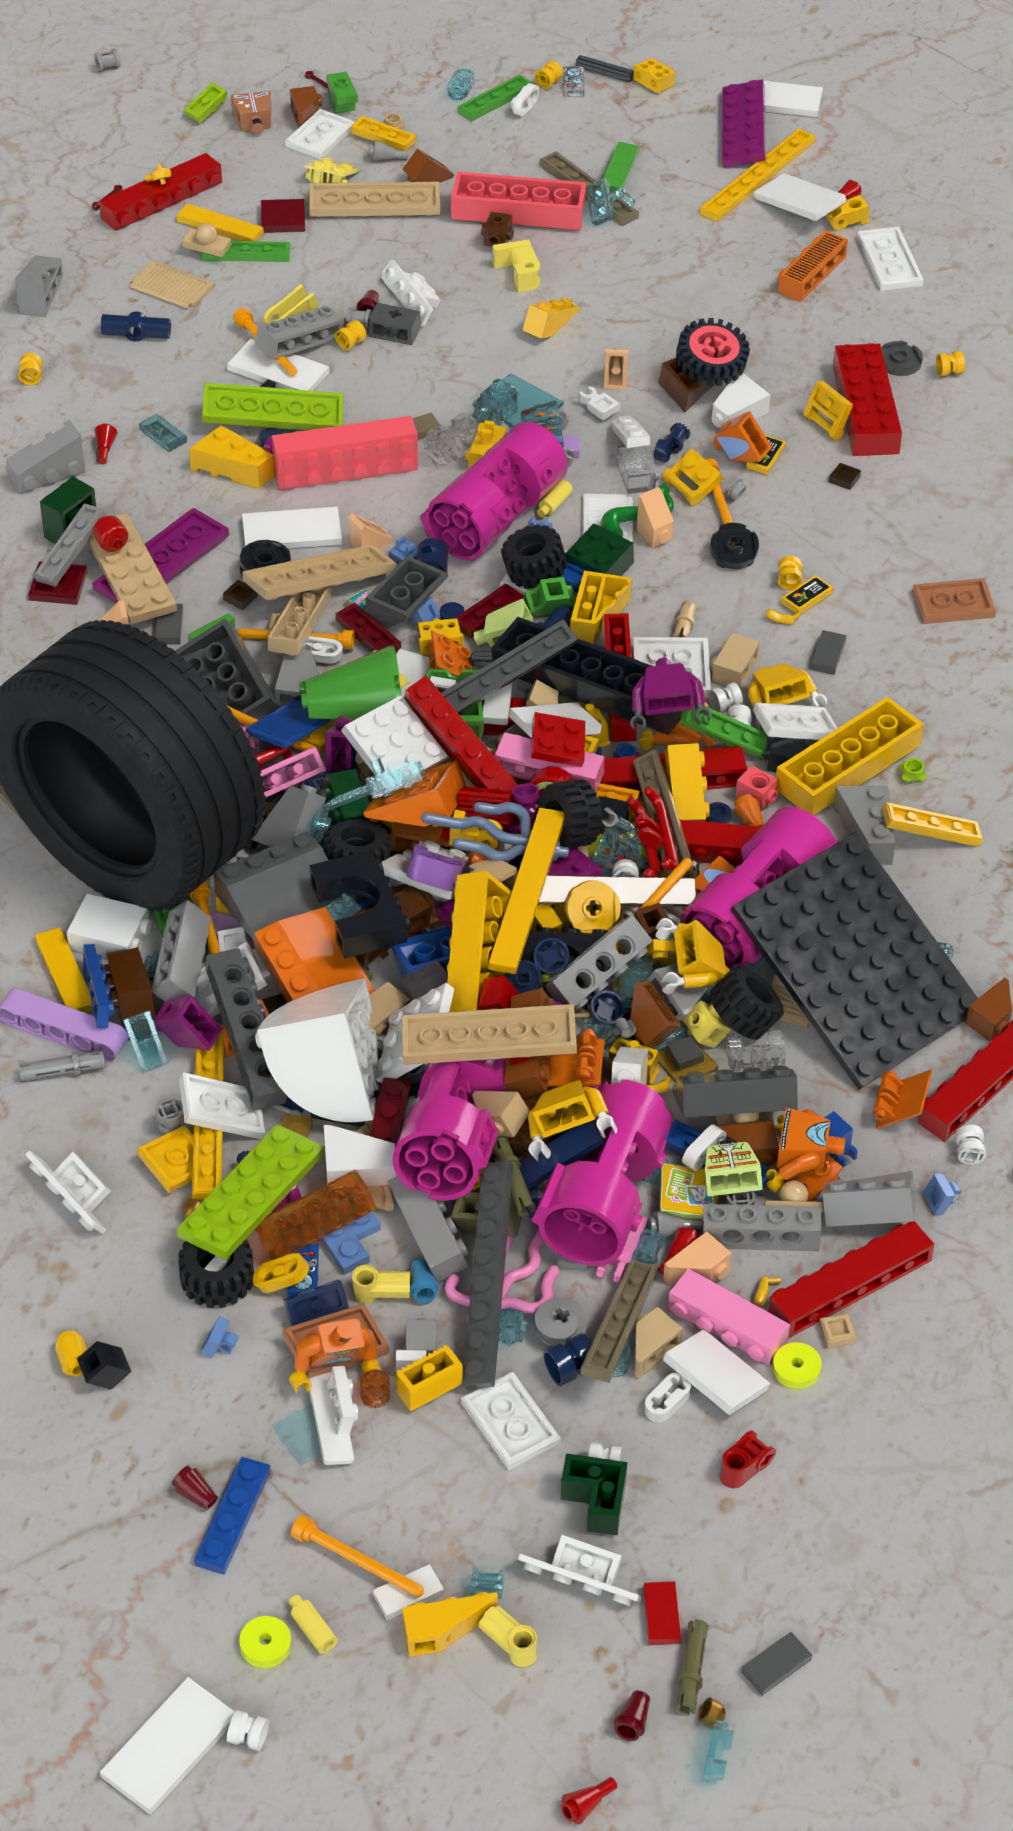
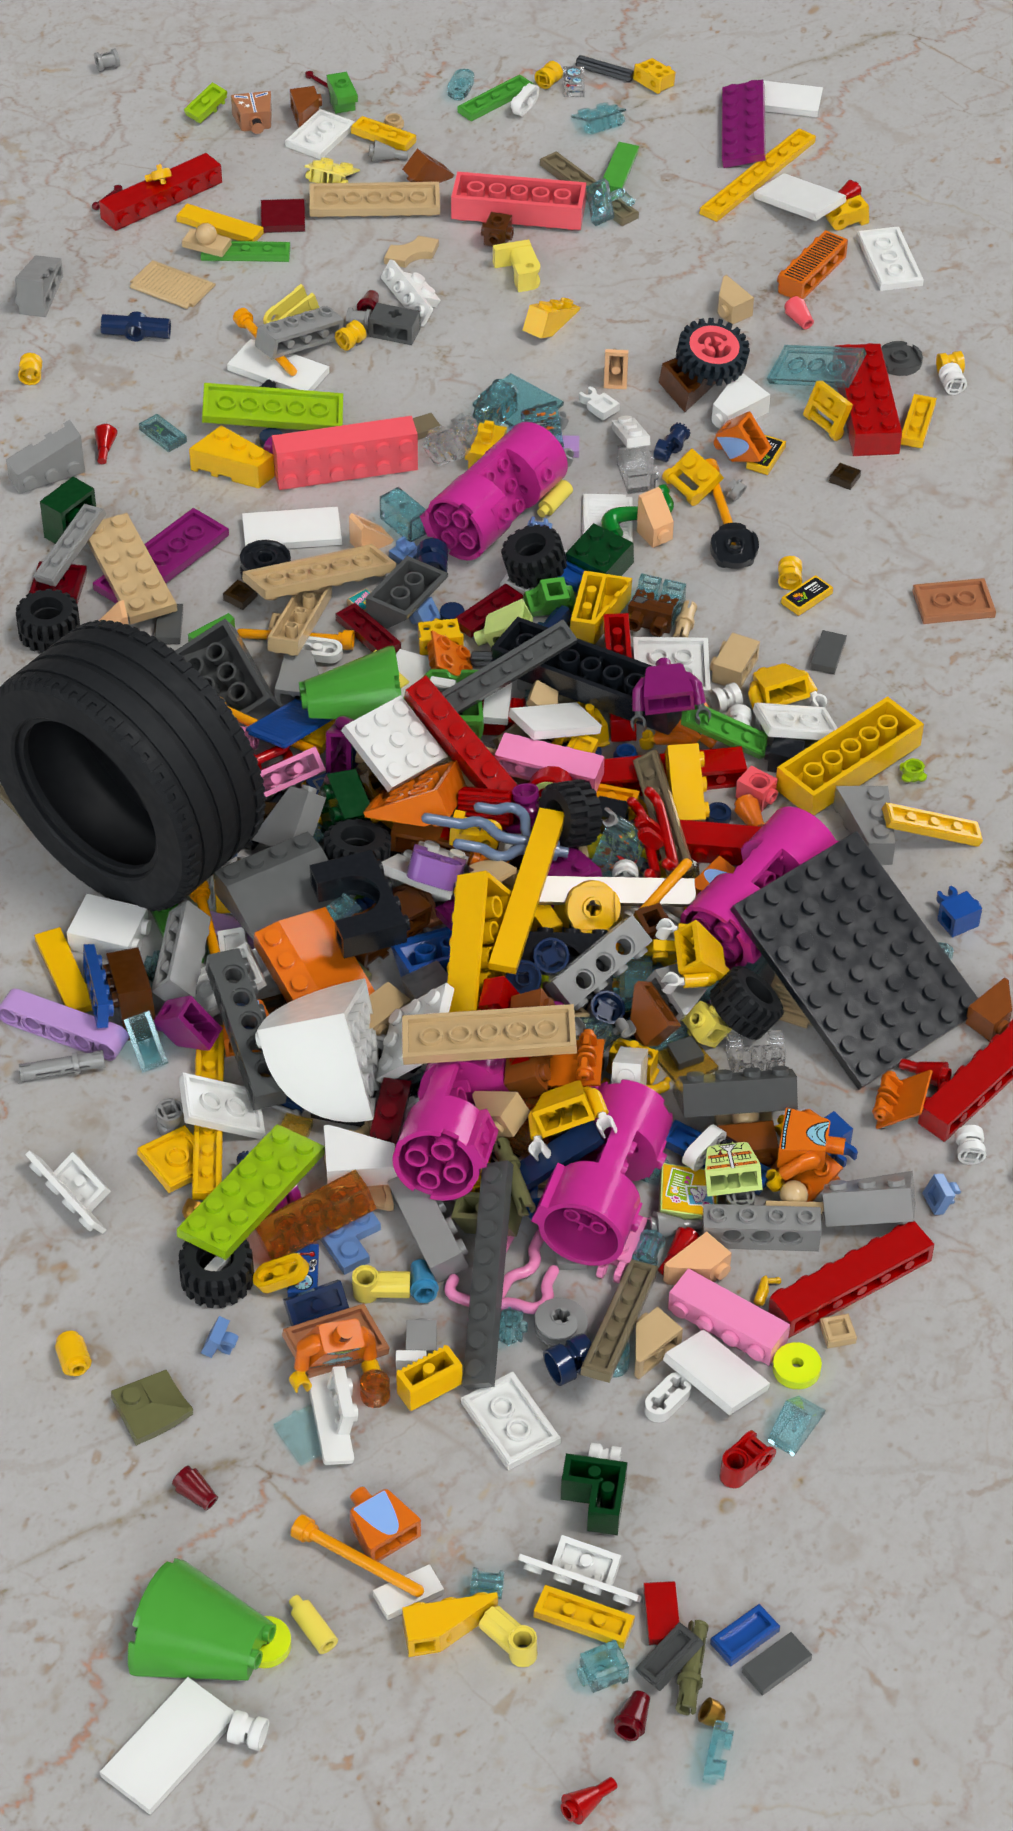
black brick [77,1341,132,1389] -> none
red head [93,515,129,552] -> none
blue plate [194,1456,271,1575] -> none
clear light blue piece [311,758,425,842] -> none
red plate [531,712,585,767] -> none
yellow piece [766,609,800,625] -> none
none -> black tyre [15,589,80,653]
none -> olive plate [111,1369,193,1446]
none -> bright green cone [128,1558,276,1681]
none -> orange torso [350,1487,421,1562]
none -> clear light blue brick [380,487,426,542]
none -> tan tile [384,236,439,268]
none -> yellow plate [533,1585,635,1649]
none -> clear light blue hinge [571,103,626,134]
none -> clear light blue brick [576,1640,629,1693]
none -> hips [628,573,686,637]
none -> dark grey tile [636,1622,704,1691]
none -> blue tile [710,1604,780,1667]
none -> tan slope [718,275,754,324]
none -> clear light blue tile [767,345,867,388]
none -> clear light blue slope [768,1395,826,1456]
none -> coral cone [784,296,814,330]
none -> red cone [899,1059,952,1088]
none -> yellow plate [901,394,937,448]
none -> blue brick [936,886,982,938]
none -> white wheel [938,363,967,395]

